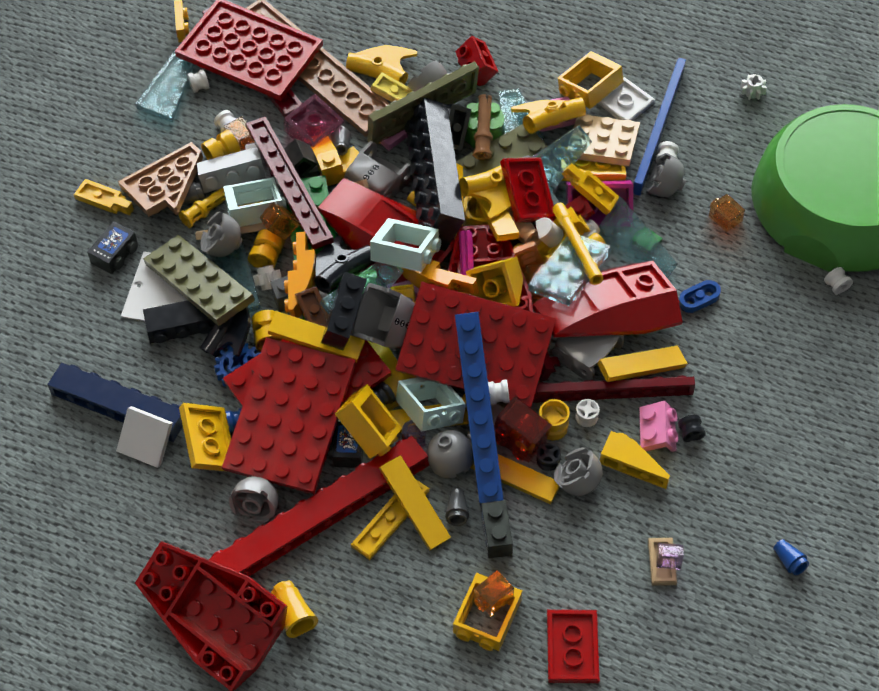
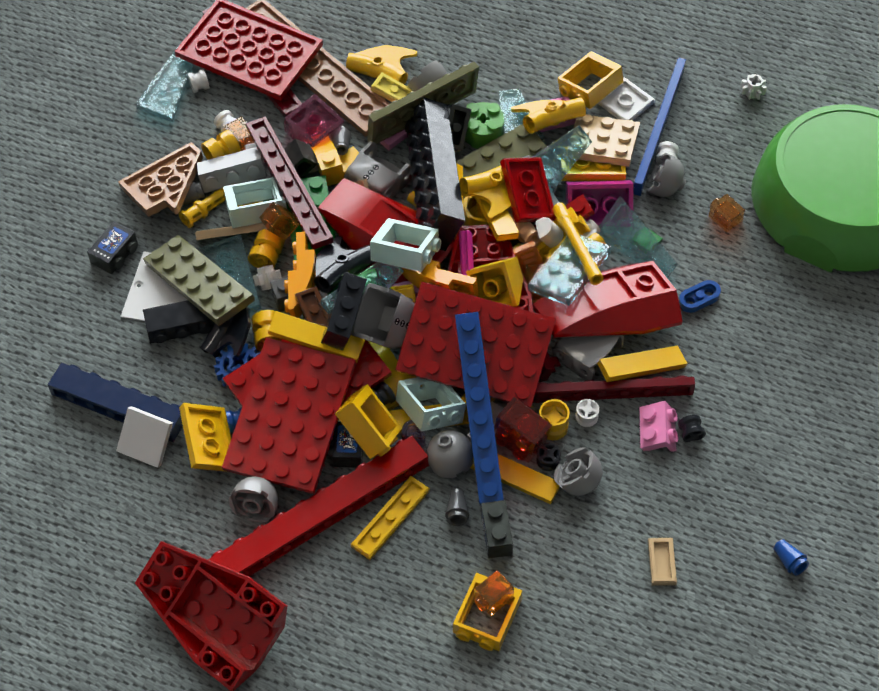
yellow hinge [74,179,134,216] -> none
yellow plate [174,0,190,43] -> none
light grey cylinder [200,212,242,257] -> none
yellow plant [271,580,318,638] -> none
yellow tile [379,455,451,551] -> none
red brick [455,36,499,86] -> none
medium nougat pin [473,94,493,160] -> none
white wheel [488,380,510,405] -> none
red tile [547,609,600,683] -> none
yellow hinge [562,163,619,215] -> none
yellow slope [600,431,670,489] -> none
clear purple brick [656,543,684,569] -> none
white wheel [824,267,853,295] -> none

